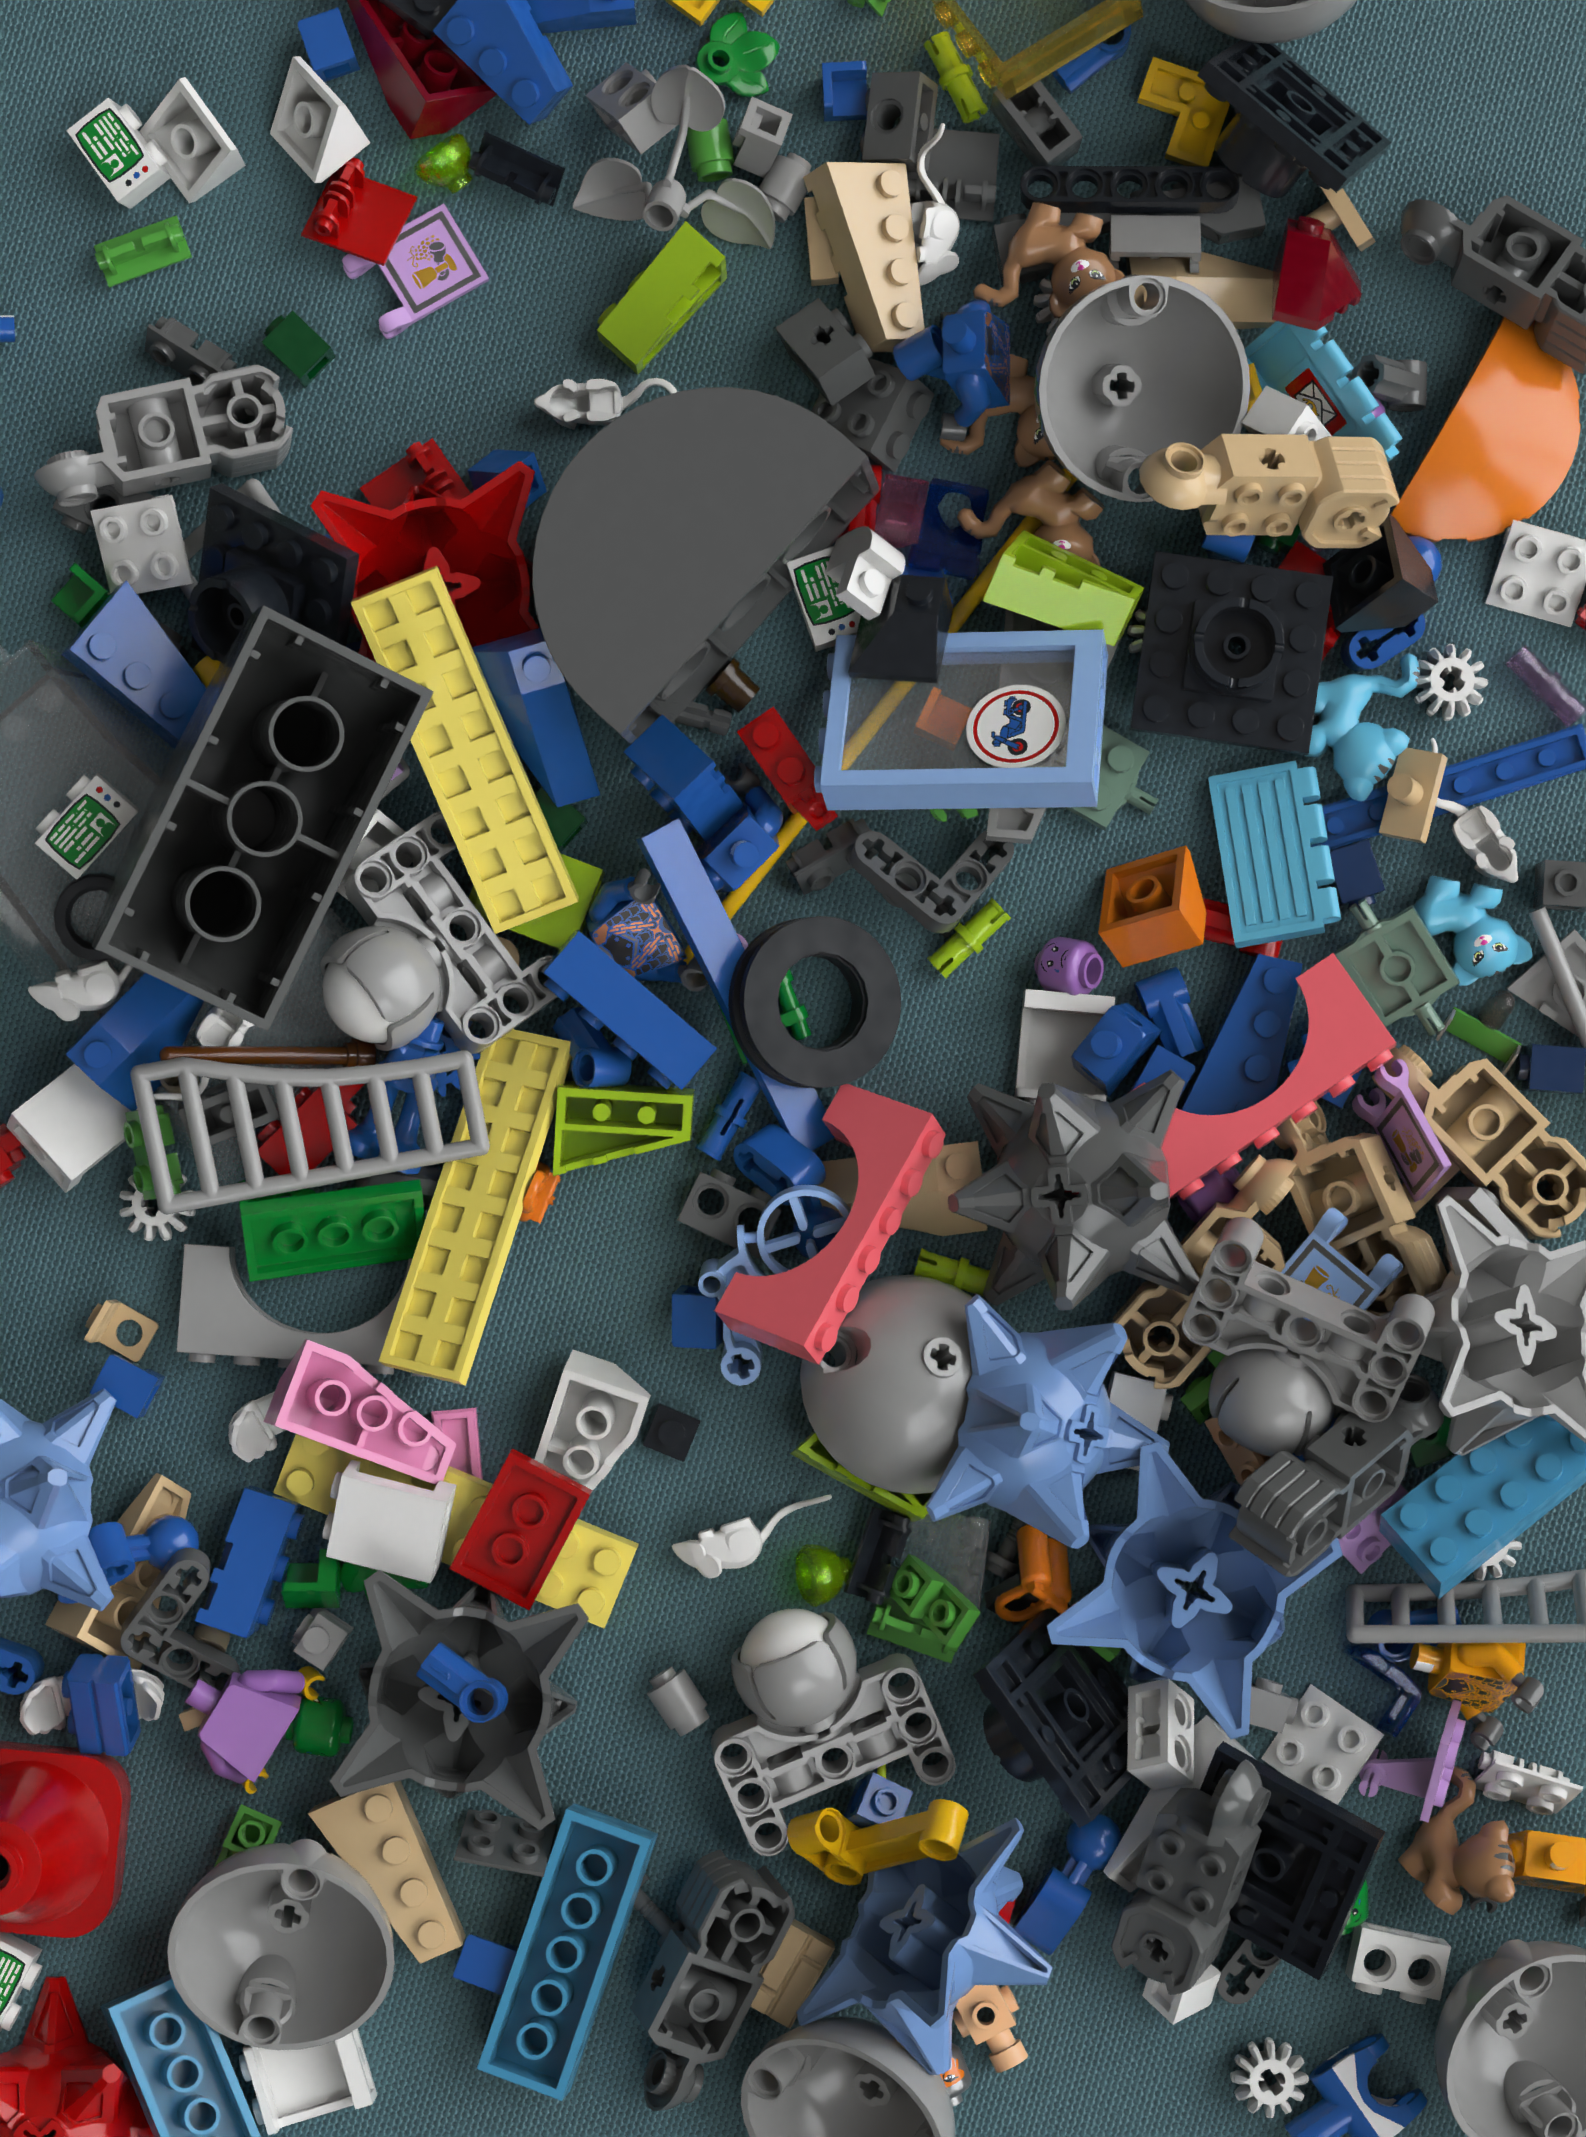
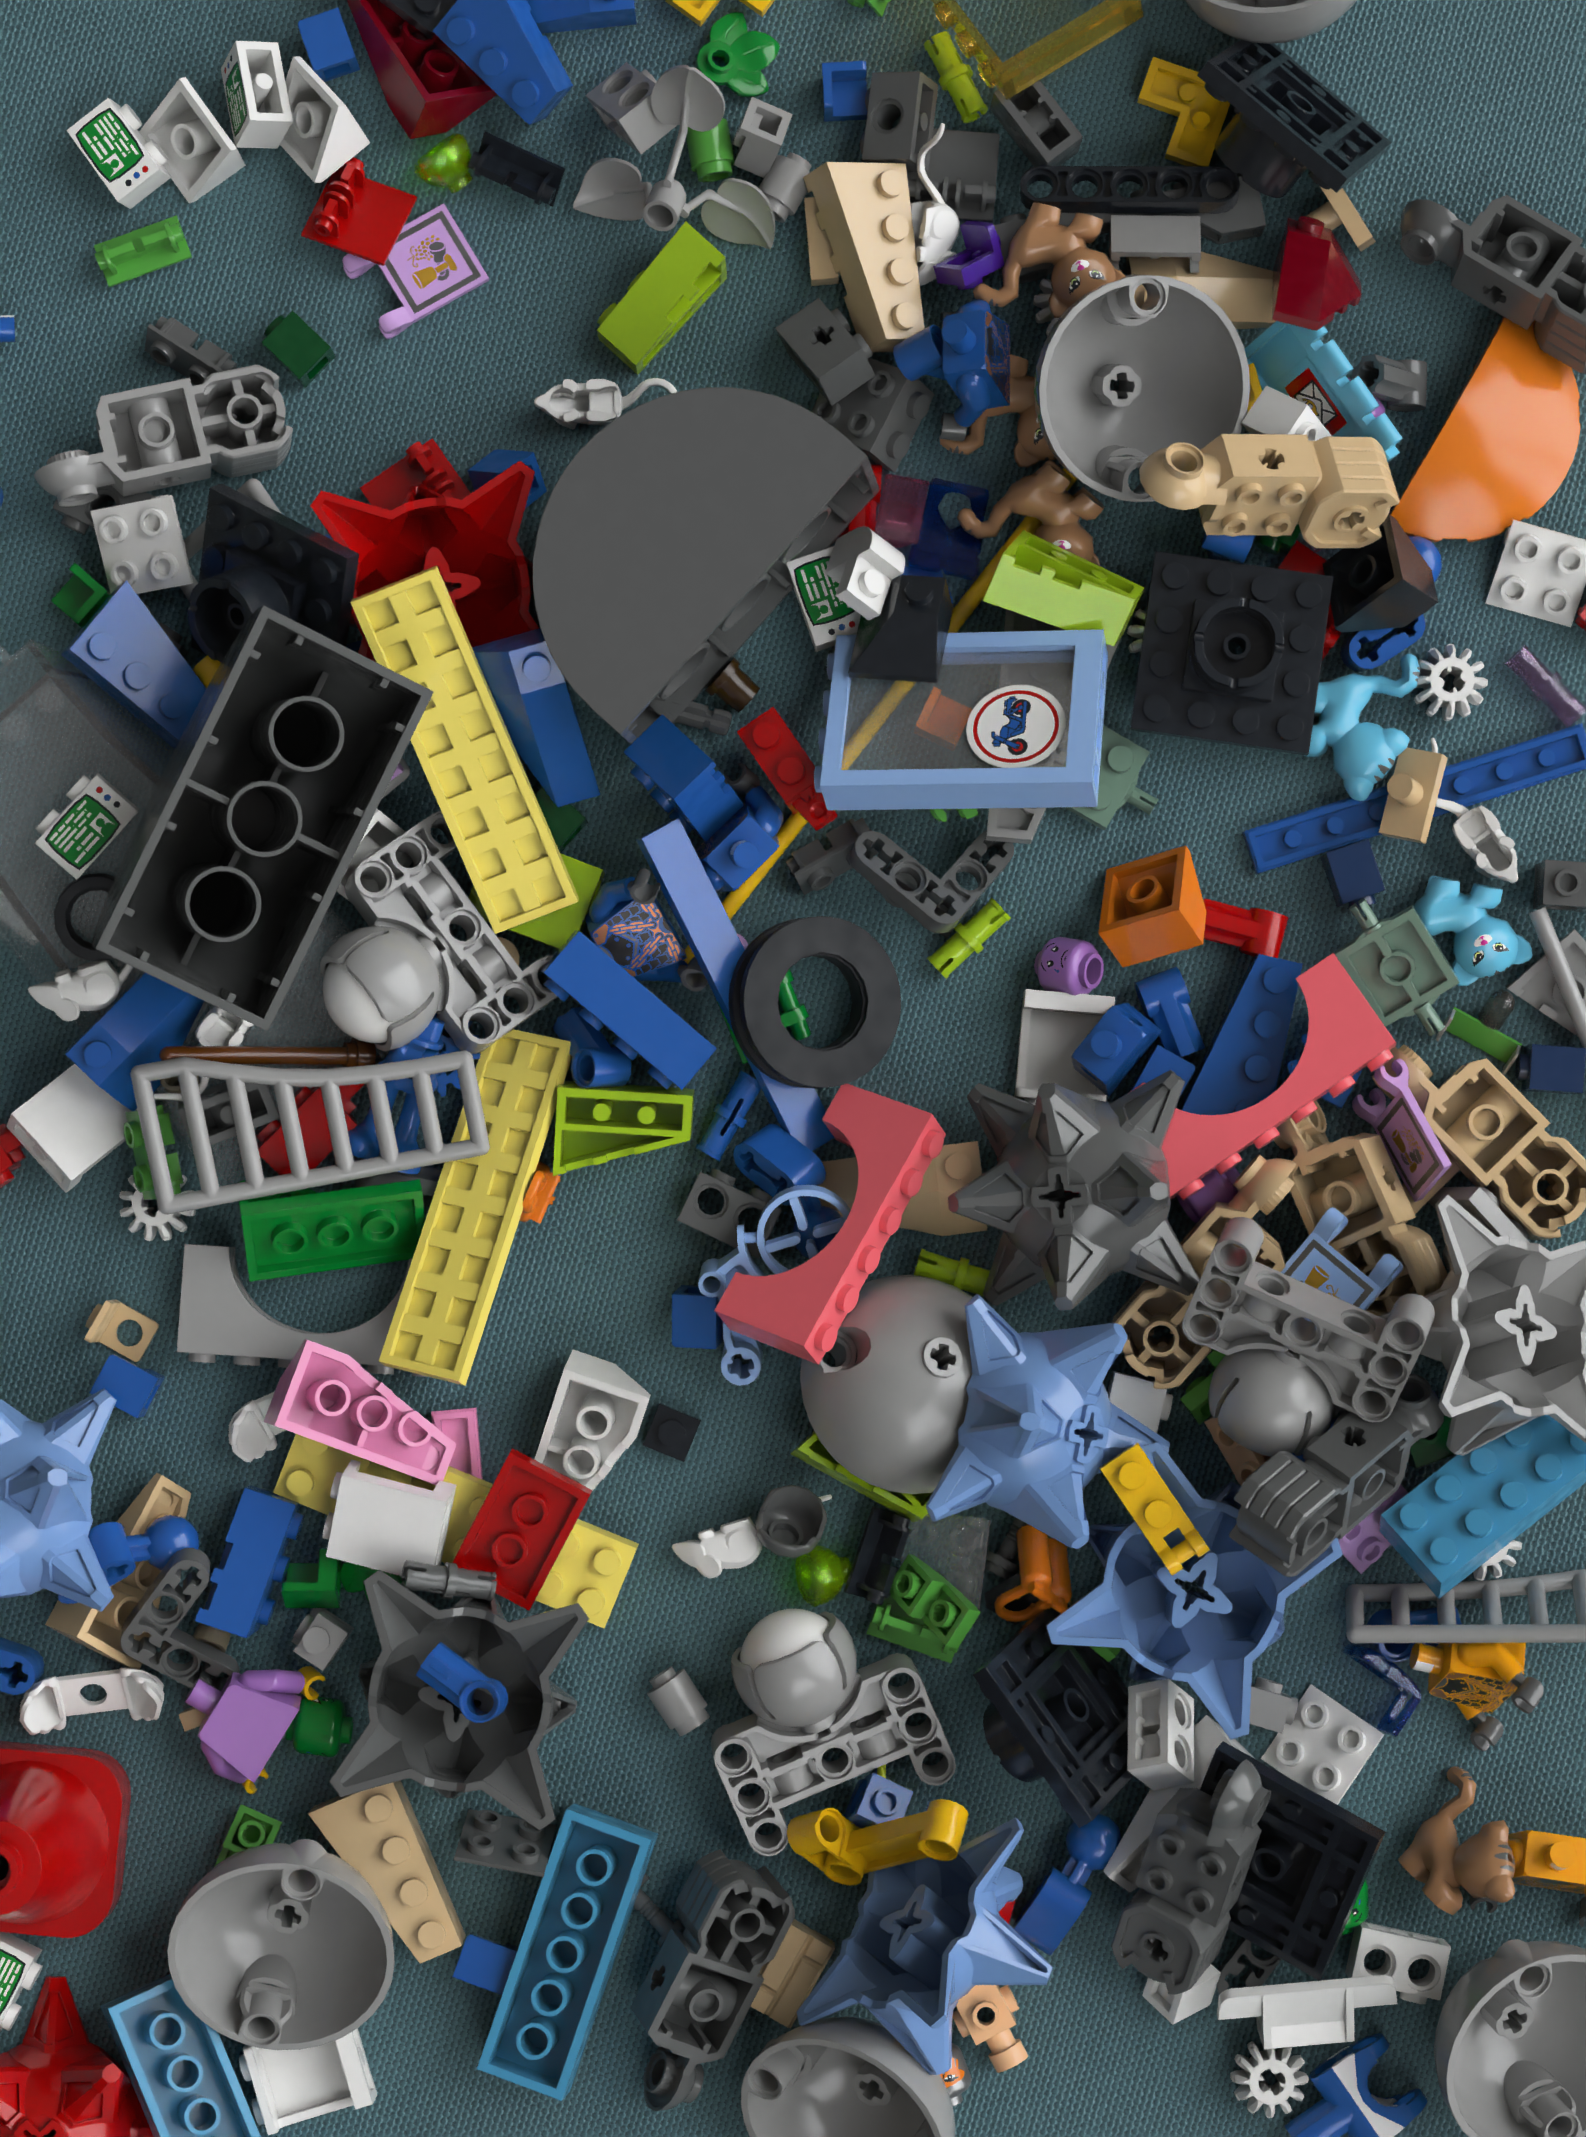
blue brick [62,1653,141,1756] -> none
blue piece [1047,11,1131,95] -> none
medium azure hinge [1208,760,1341,949] -> none
lavender plate [1359,1699,1466,1823] -> none
white hinge [1474,1750,1583,1815] -> none
none -> white brick [221,41,293,149]
none -> dark grey pin [401,1560,497,1601]
none -> dark grey hair [755,1484,827,1559]
none -> dark purple bracket [933,221,1005,290]
none -> yellow plate [1099,1442,1210,1576]
none -> white plate [1217,1975,1398,2049]

